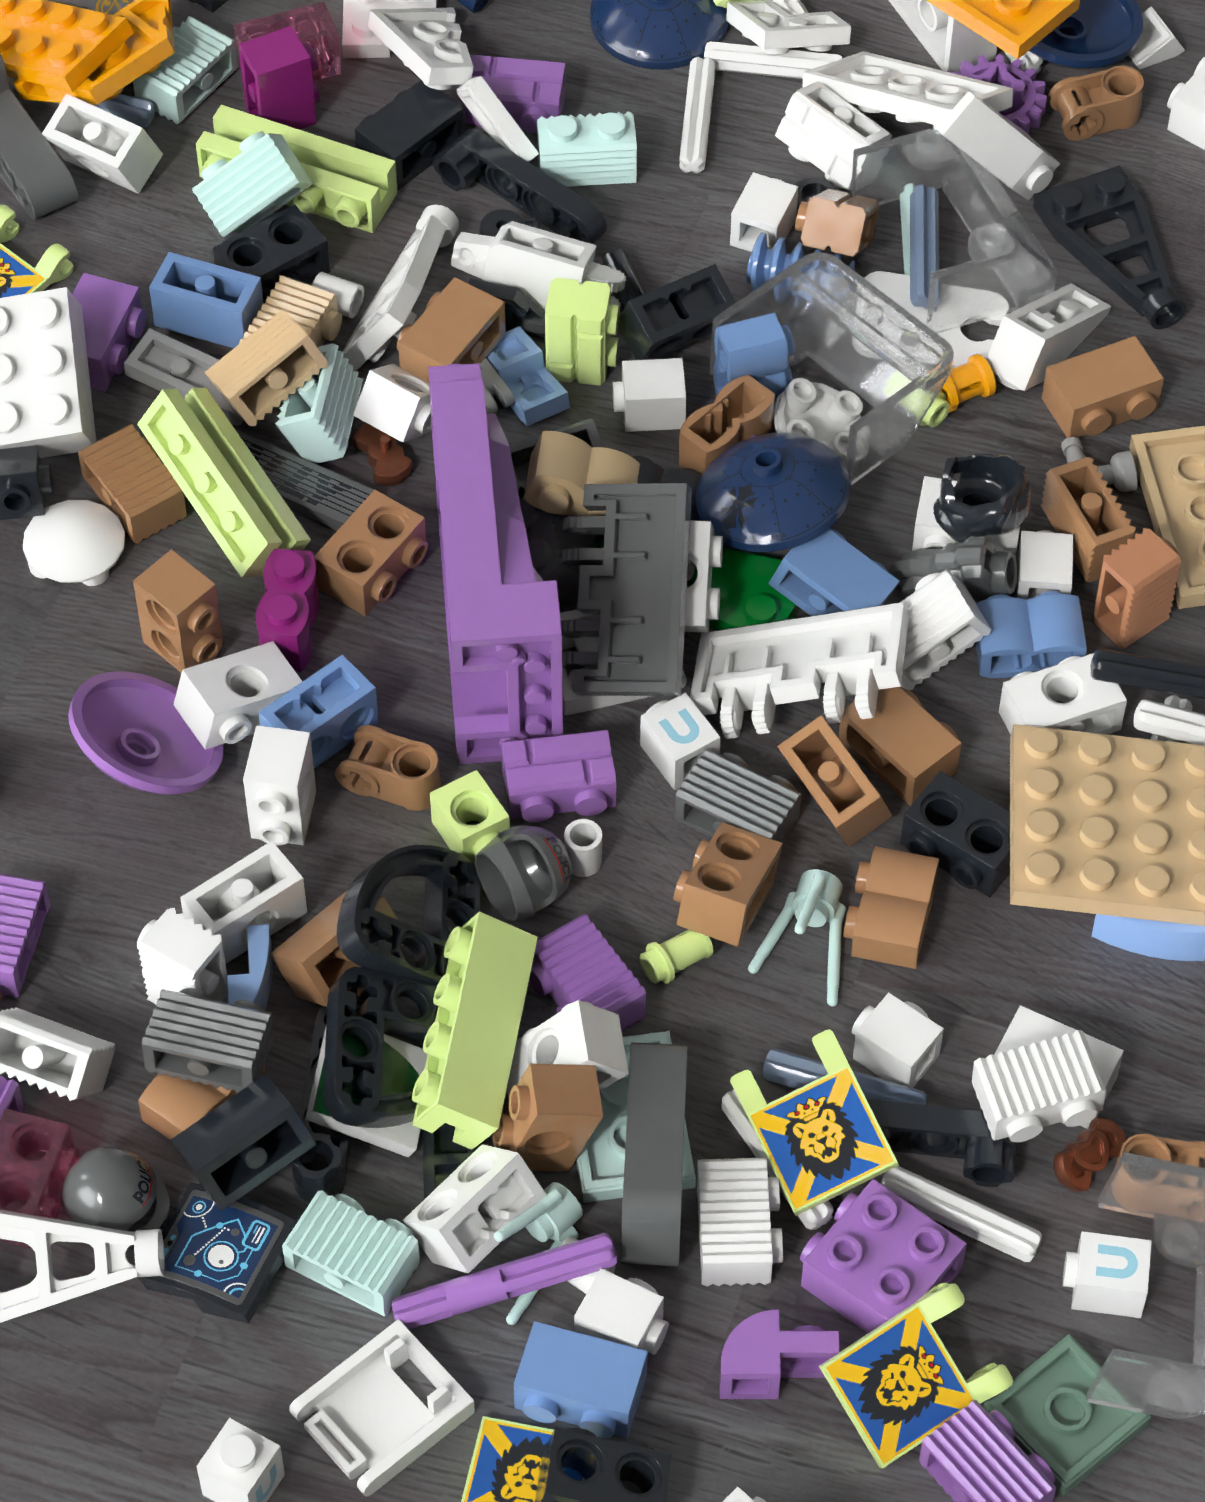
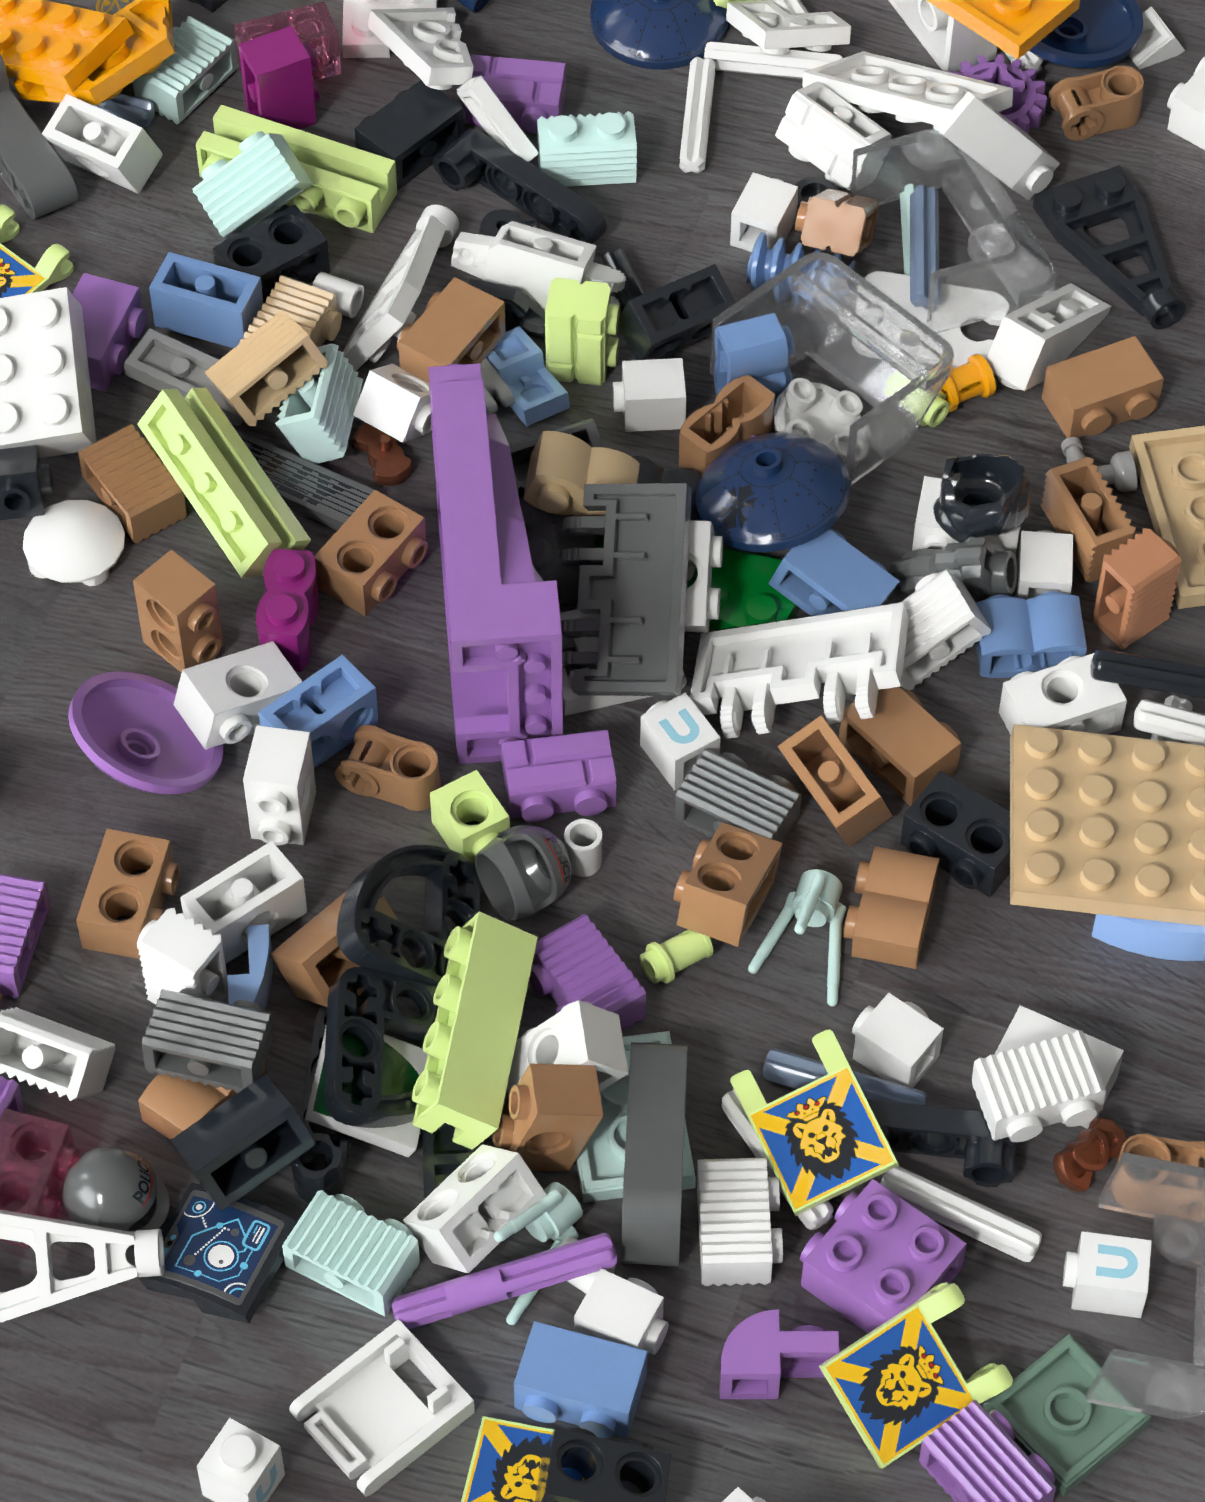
none -> medium nougat brick [76,829,180,959]

